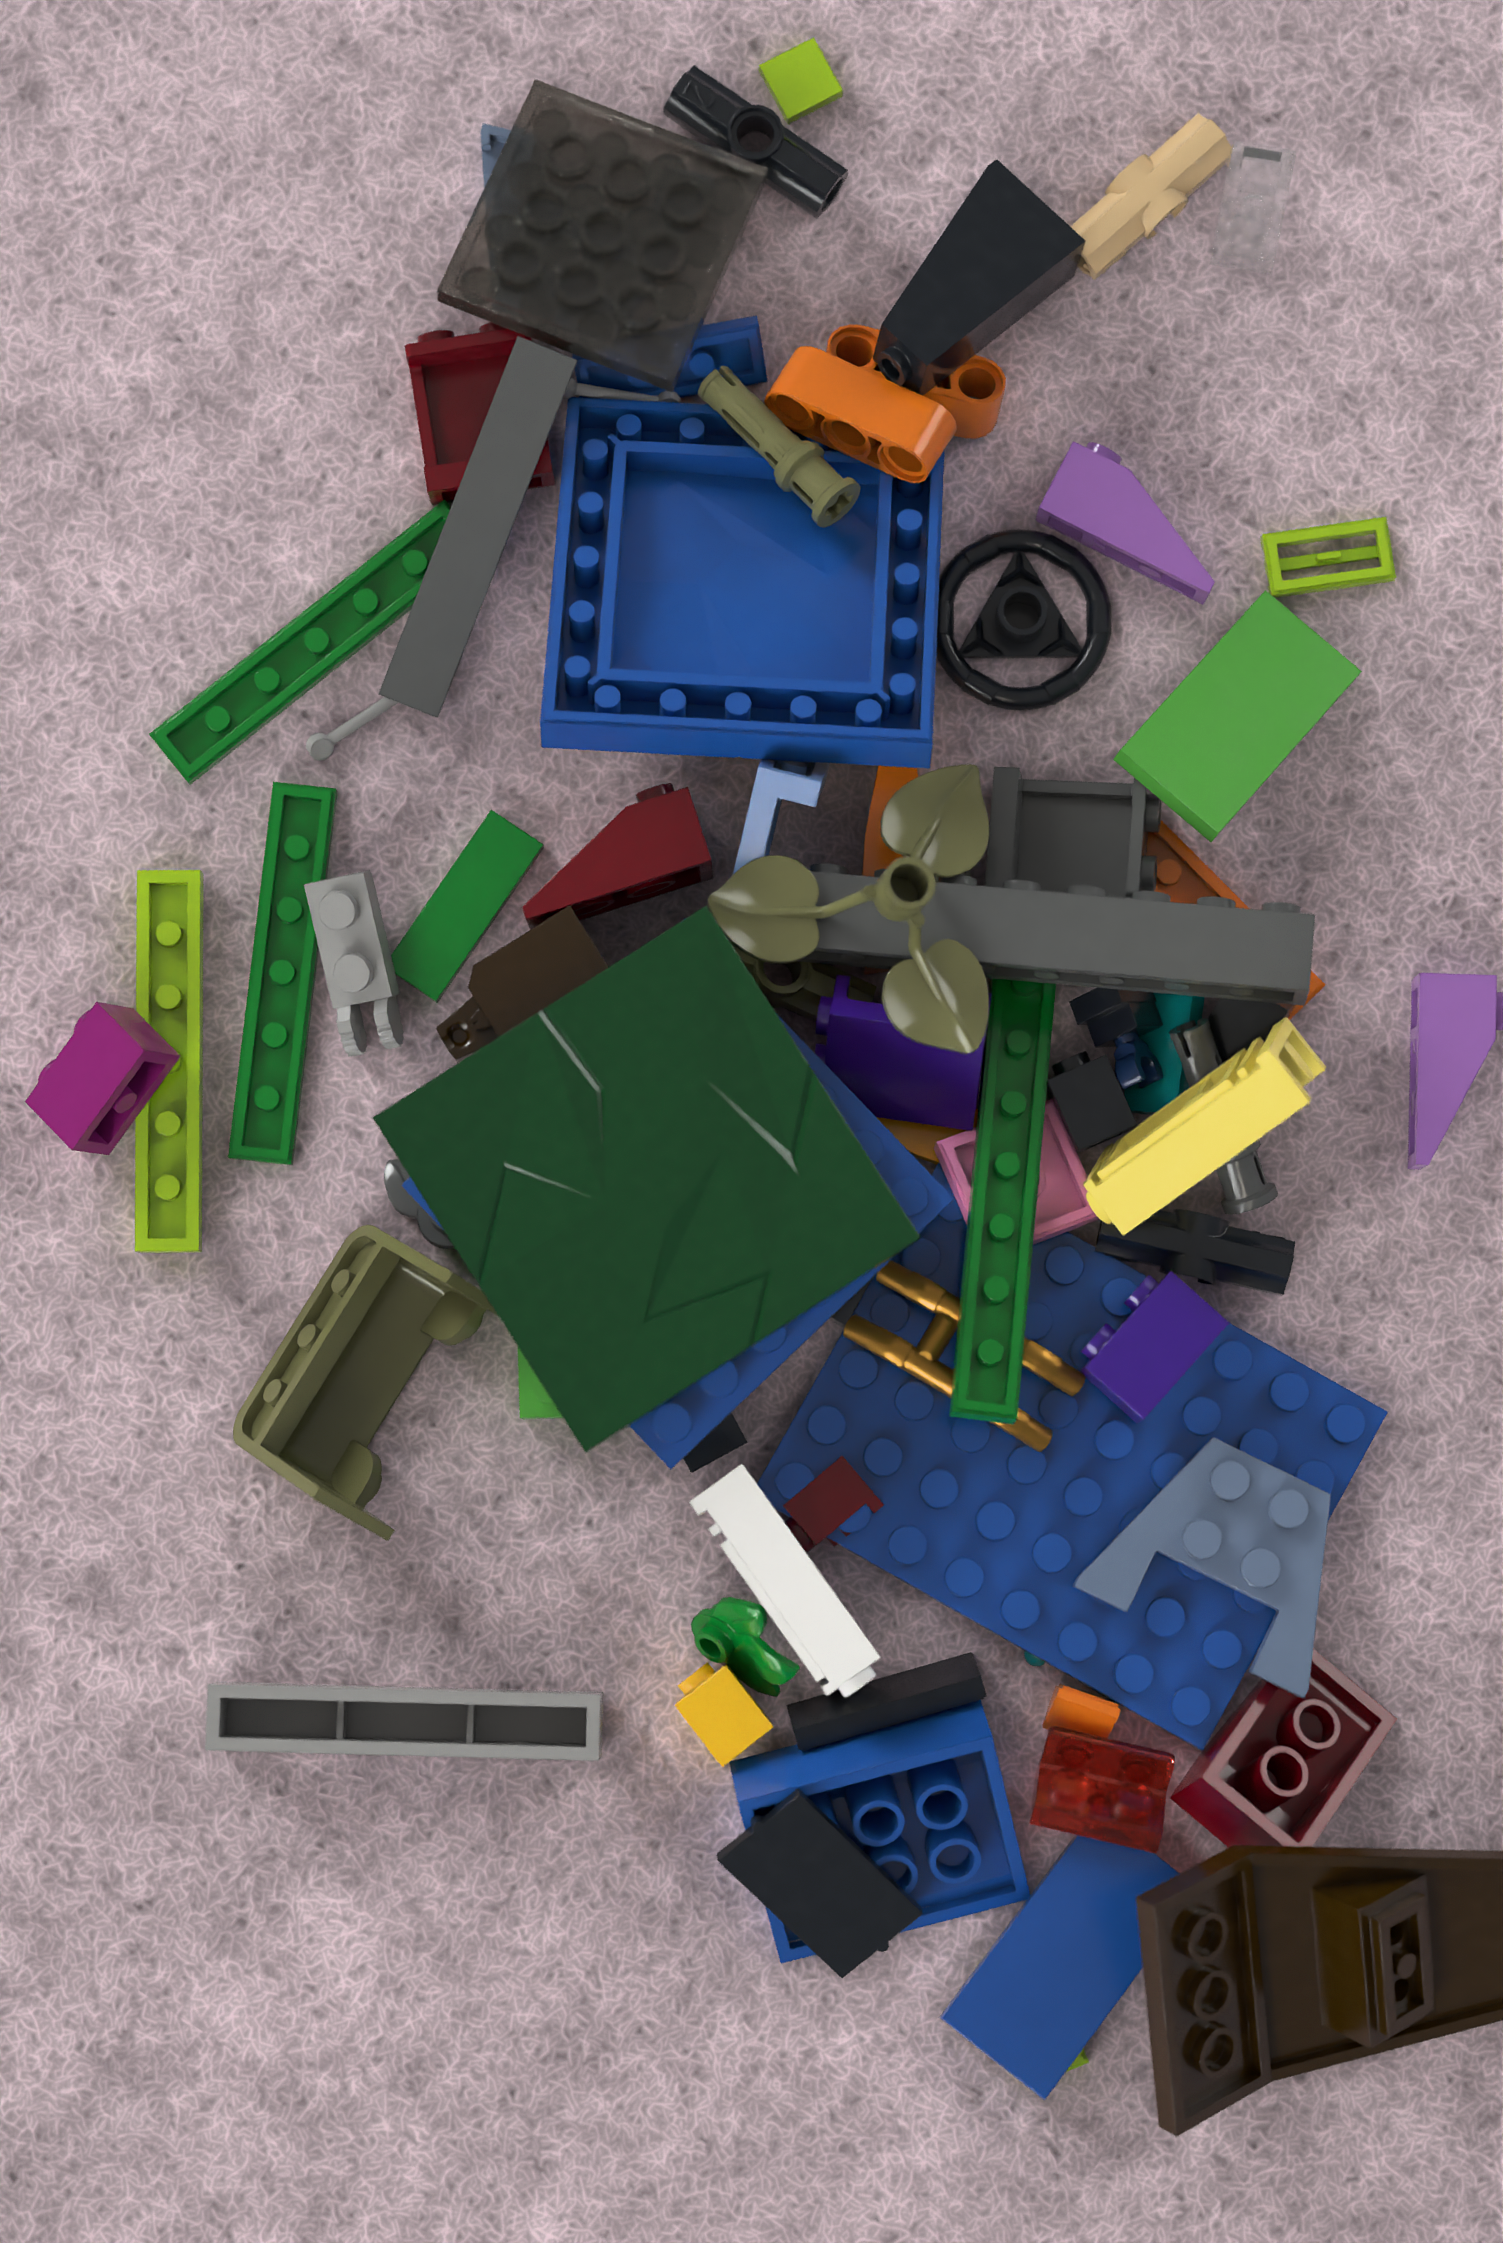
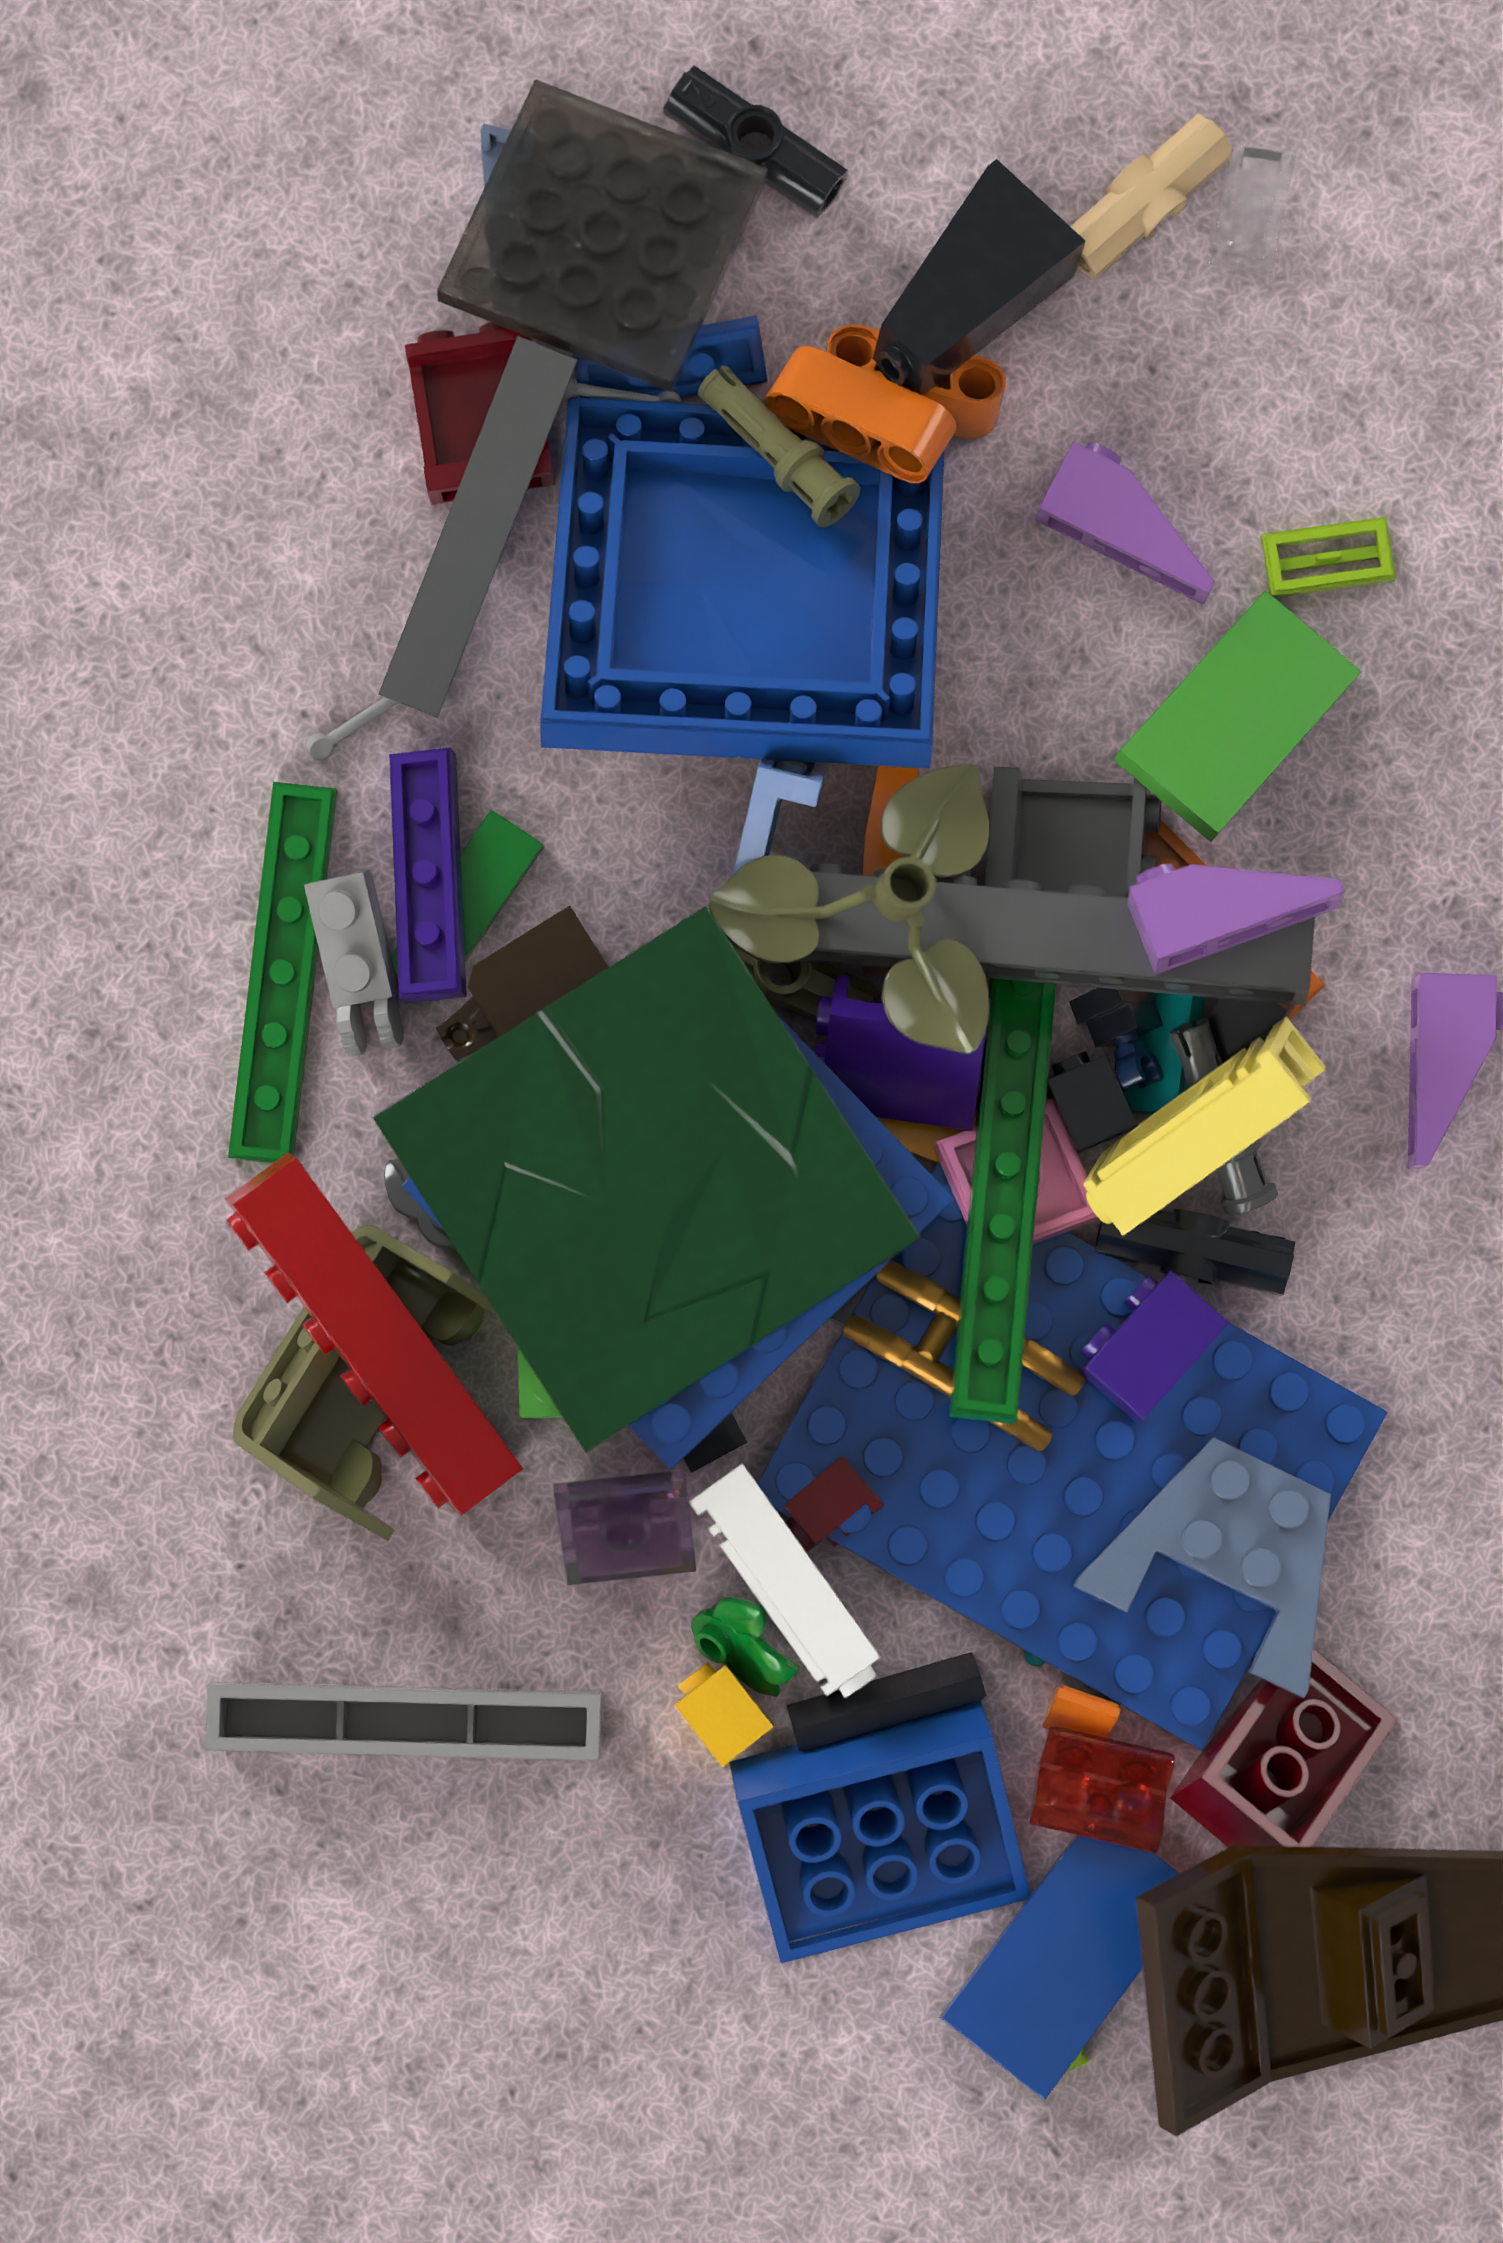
magenta brick [25,1002,181,1155] -> none
lime plate [135,870,204,1253] -> none
green tile [149,499,451,785] -> none
dark red slope [522,783,713,930] -> none
black piece [716,1788,923,1978] -> none
lime tile [759,37,843,125] -> none
black piece [936,529,1112,710] -> none
none -> red brick [225,1153,523,1516]
none -> dark purple tile [389,747,467,1004]
none -> clear purple slope [553,1470,697,1585]
none -> medium lavender slope [1127,864,1345,975]

